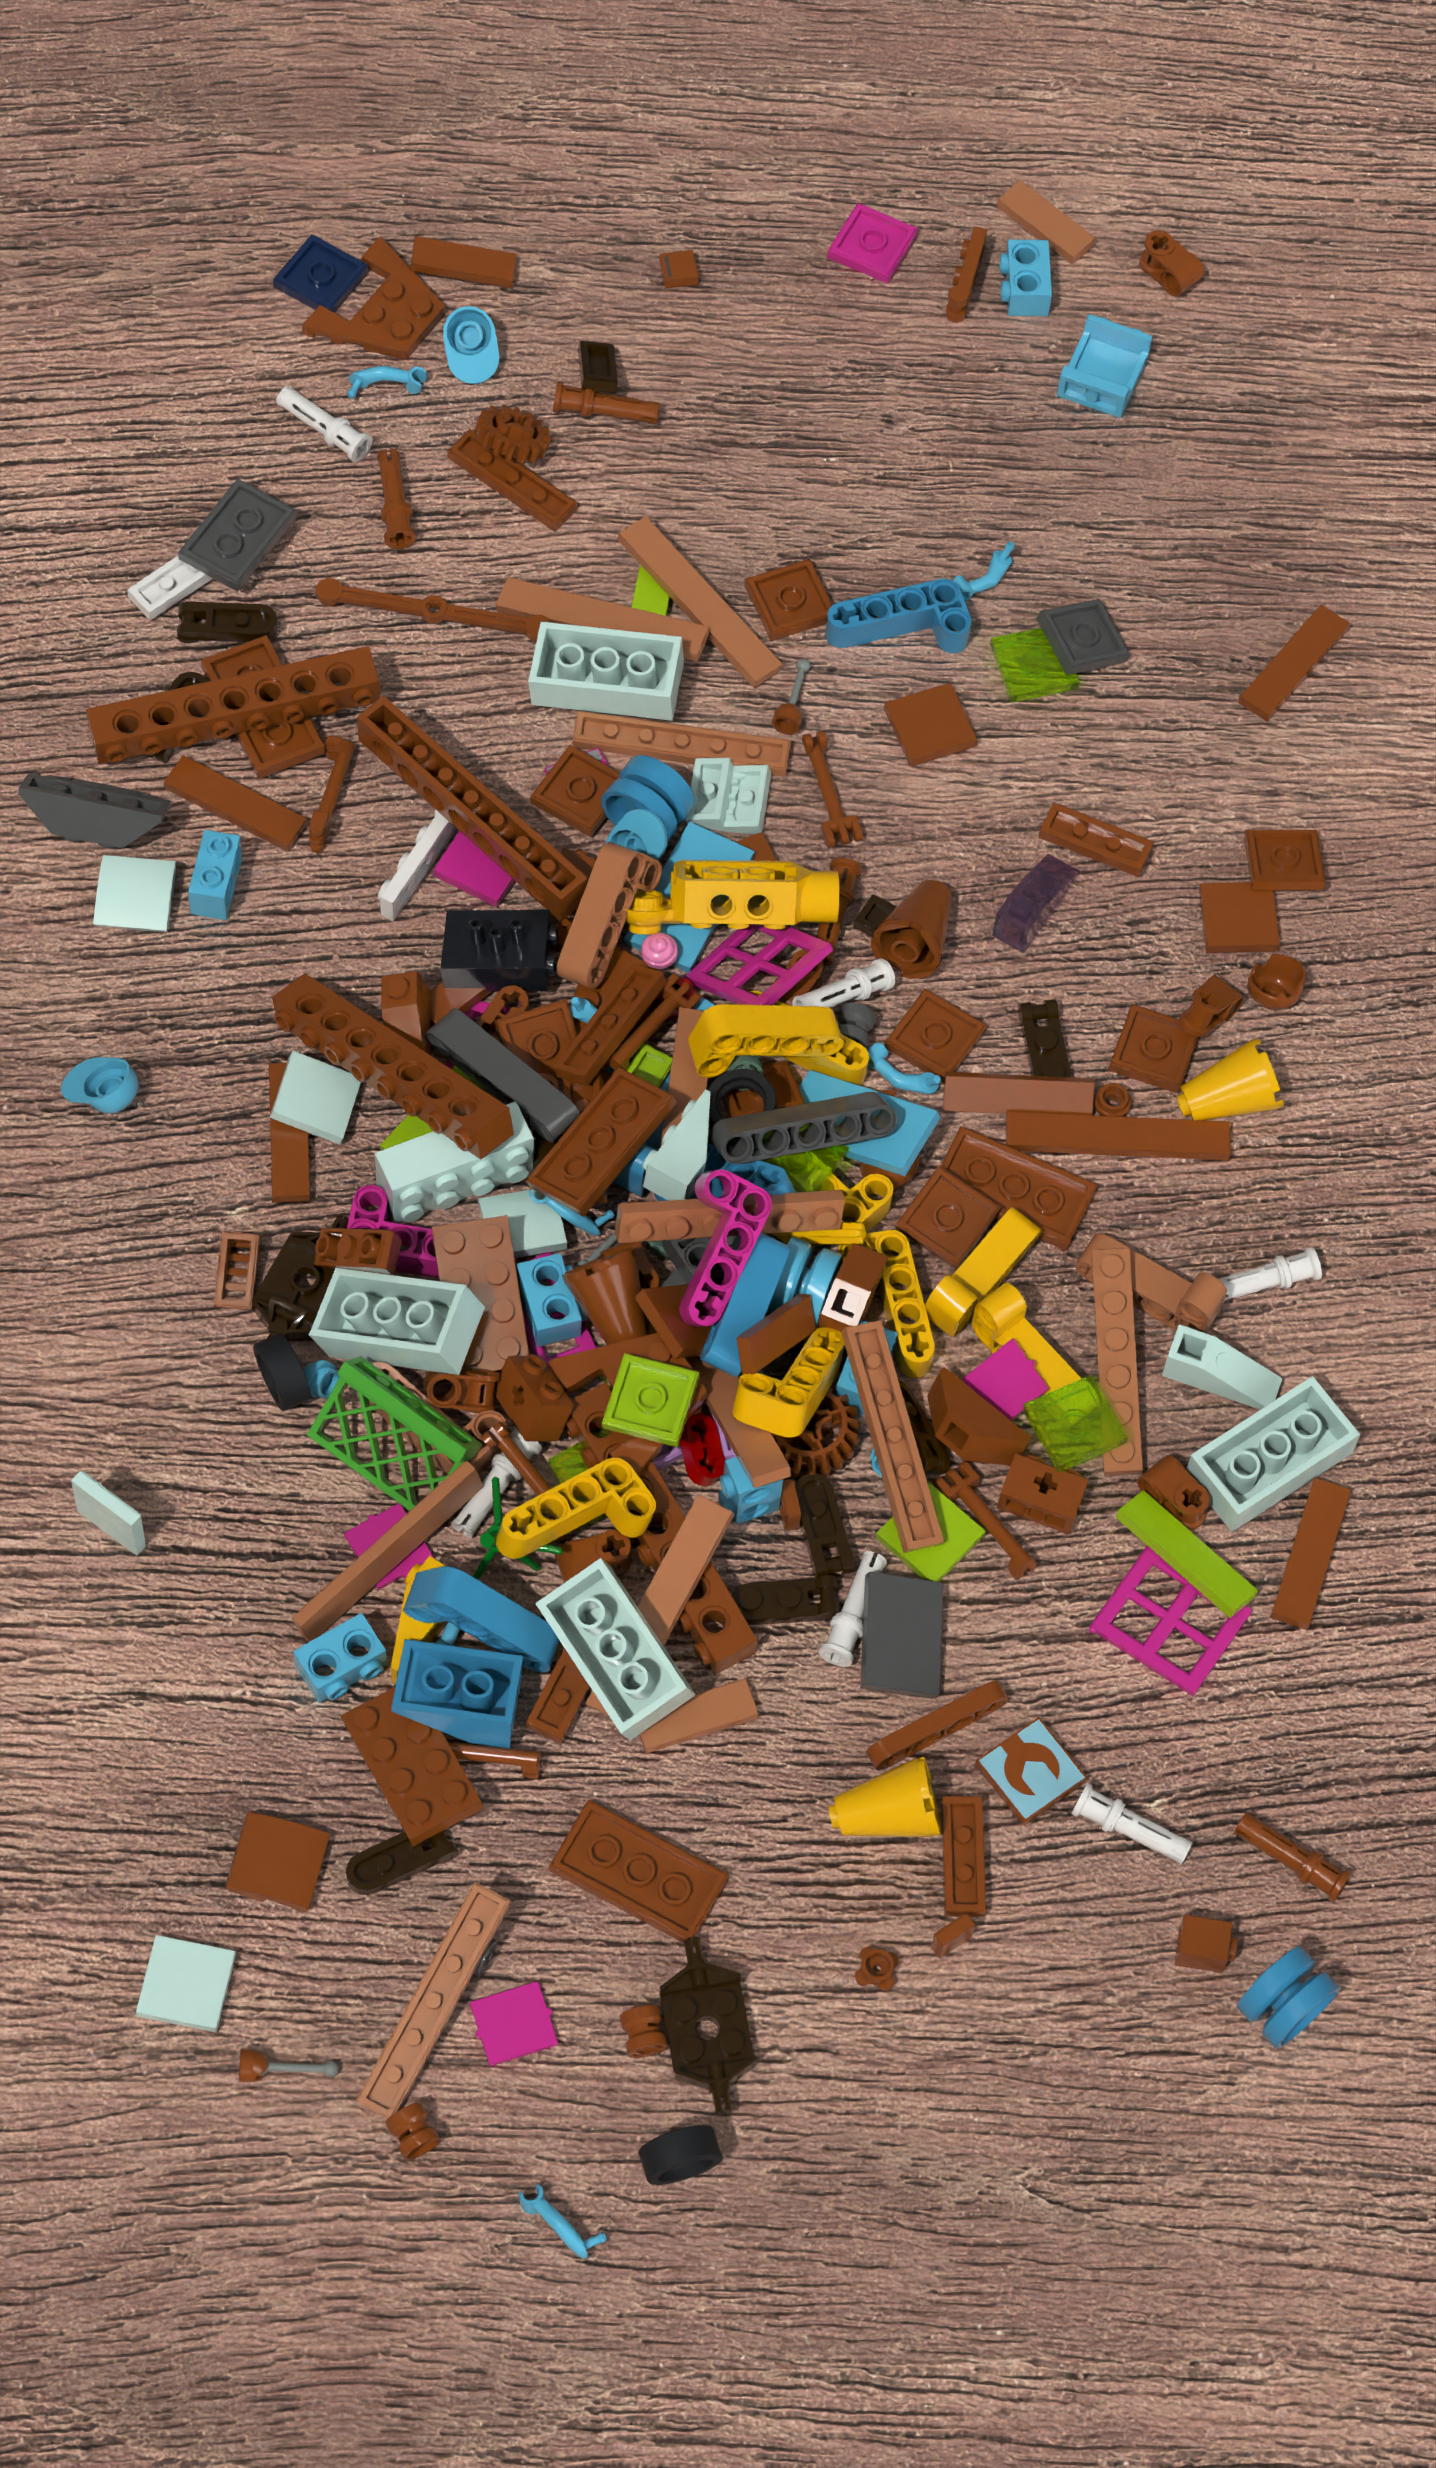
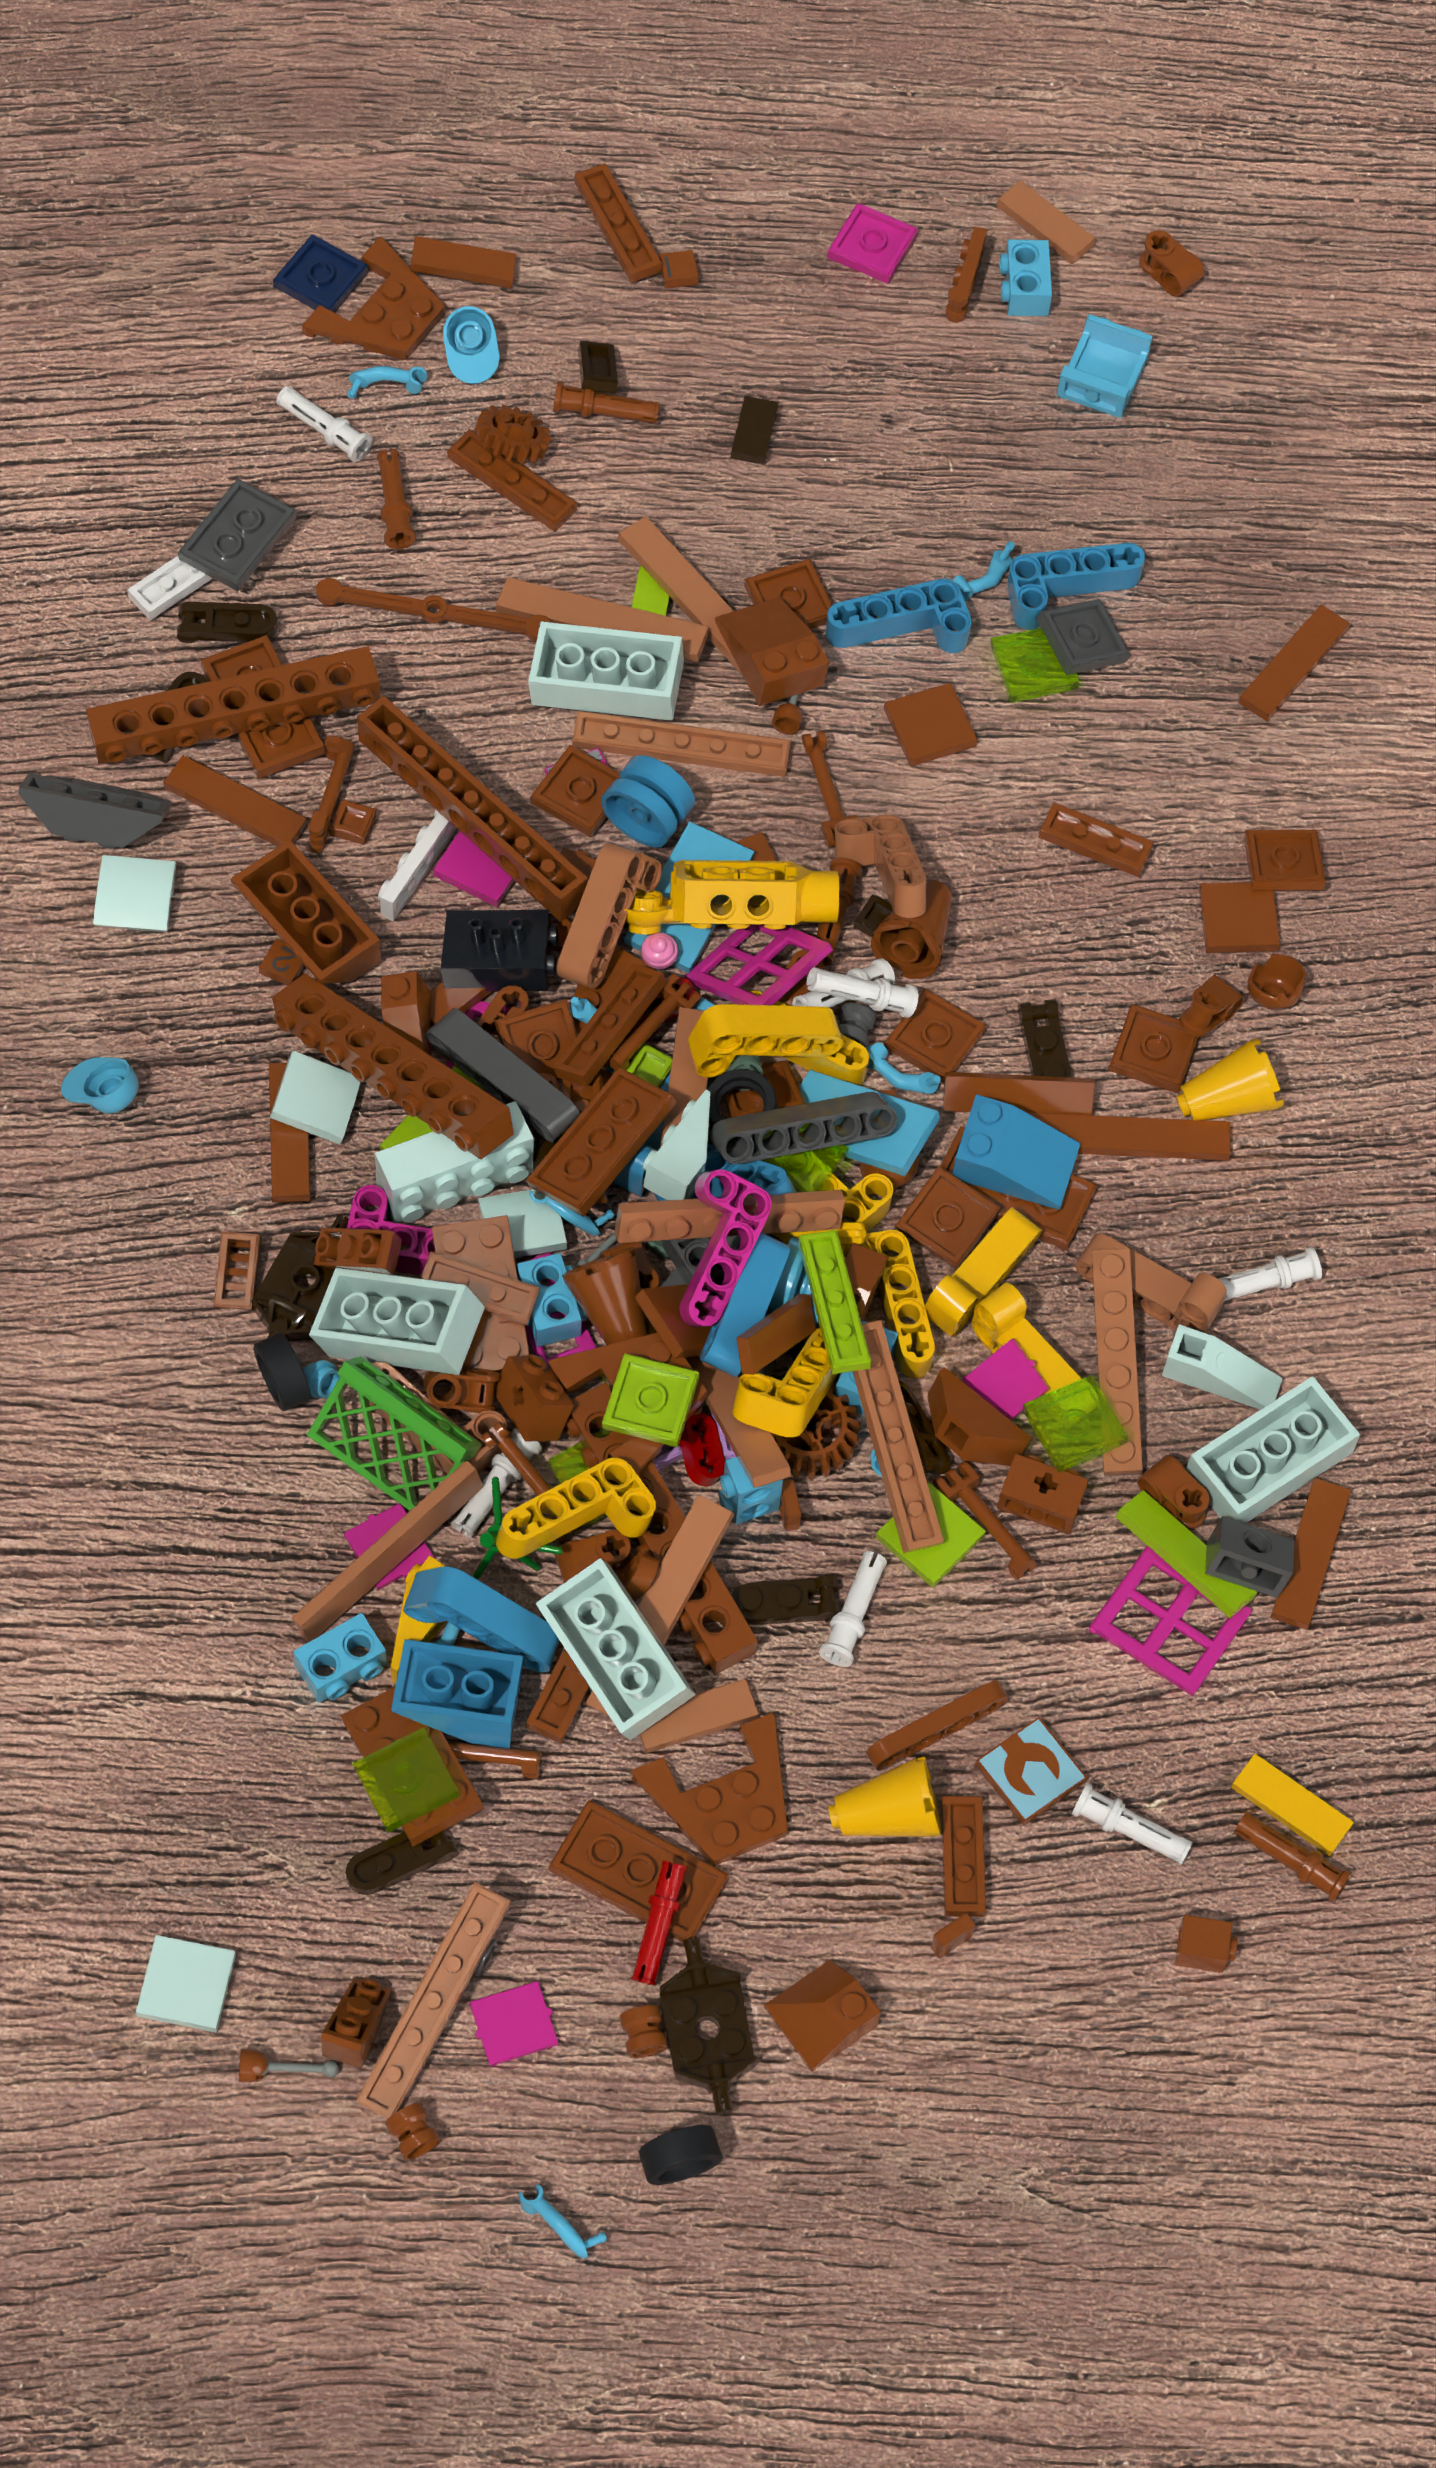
light aqua tile [71,1471,146,1556] -> none
medium azure brick [188,830,242,920] -> none
dark orange slope [225,1812,330,1912] -> none
medium azure cap [606,808,667,860] -> none
light aqua slope [685,758,771,834] -> none
dark brown plate [795,1473,855,1578] -> none
dark orange plate [855,1947,899,1991] -> none
dark grey tile [860,1571,943,1699] -> none
clear purple slope [992,854,1079,953] -> none
dark orange plate [1094,1083,1131,1117] -> none
dark azure wheel [1236,1946,1341,2049] -> none
none -> dark orange slope [231,839,381,984]
none -> dark orange tile [259,939,305,986]
none -> dark orange slope [321,1977,392,2068]
none -> dark orange tile [330,799,377,845]
none -> clear neon green tile [352,1727,460,1833]
none -> dark orange tile [421,1251,540,1326]
none -> dark orange plate [574,163,662,283]
none -> dark orange beam [618,1552,659,1602]
none -> dark orange wing [630,1712,788,1866]
none -> red pin [630,1860,687,1986]
none -> dark orange slope [715,597,830,706]
none -> dark brown tile [731,396,779,465]
none -> dark orange slope [764,1960,881,2072]
none -> lime tile [798,1230,871,1374]
none -> white pin [806,967,919,1018]
none -> nougat beam [835,815,926,918]
none -> dark azure slope [952,1094,1081,1210]
none -> dark azure beam [1007,543,1145,630]
none -> dark grey brick [1205,1516,1294,1598]
none -> yellow tile [1231,1754,1354,1857]

